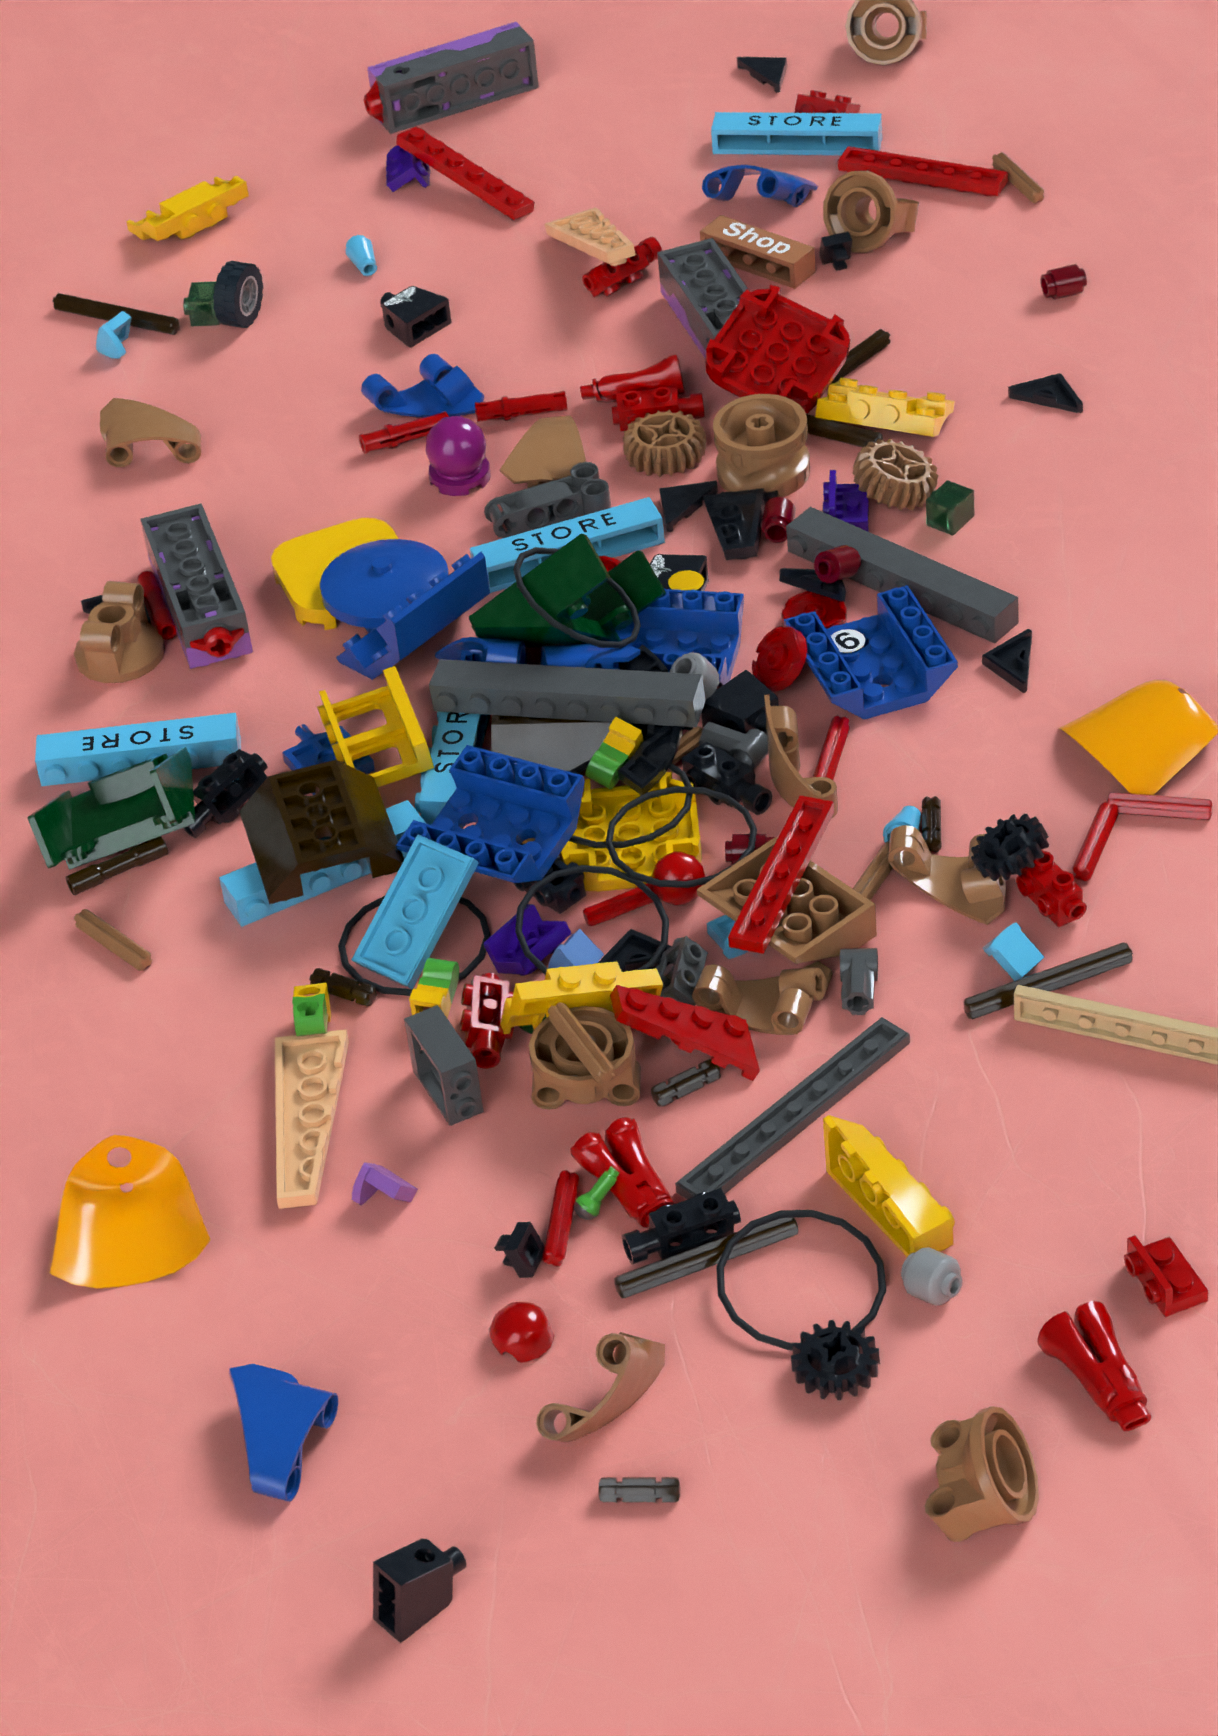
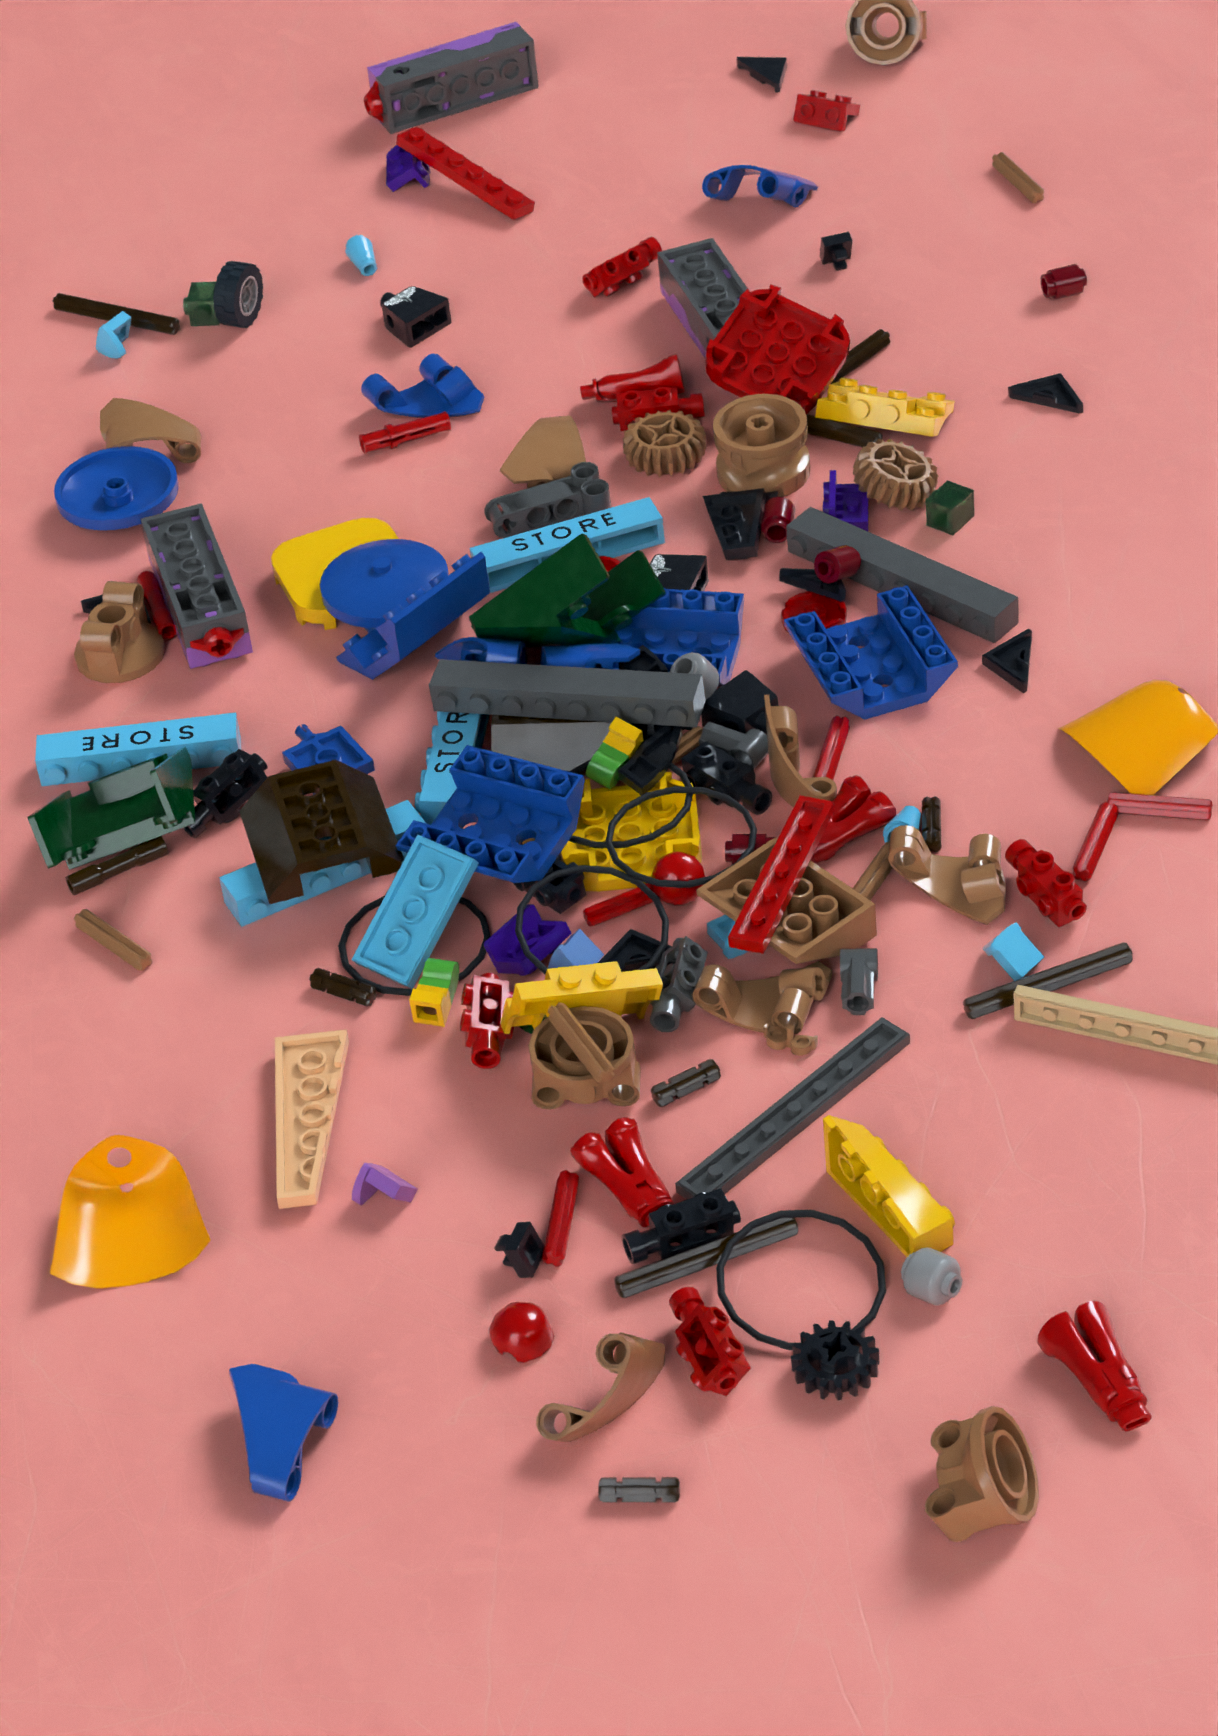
yellow bracket [126,176,249,241] -> none
bright green leg [292,983,331,1036] -> none
yellow window [317,666,434,787] -> none
black torso [373,1539,466,1643] -> none
dark grey window [404,1005,484,1126] -> none
magenta tile [425,416,491,496] -> none
red pin [474,391,567,422] -> none
black piece [513,547,641,648] -> none
light nougat wing [545,207,636,266] -> none
bright green piece [574,1167,620,1220] -> none
red wing [610,985,760,1081] -> none
black tile [659,481,718,532] -> none
yellow sticker [668,570,704,590] -> none
nougat brick [700,215,816,289] -> none
medium azure brick [711,112,883,155] -> none
red tile [752,626,807,692] -> none
medium nougat piece [823,171,919,253] -> none
white sticker [831,629,865,653] -> none
red plate [838,146,1008,196] -> none
black gear [971,814,1049,881] -> none
red bracket [1124,1235,1208,1317] -> none
none -> blue dish [54,446,179,530]
none -> red brick [669,1287,751,1396]
none -> medium nougat piece [764,1023,818,1056]
none -> red piece [811,775,896,863]

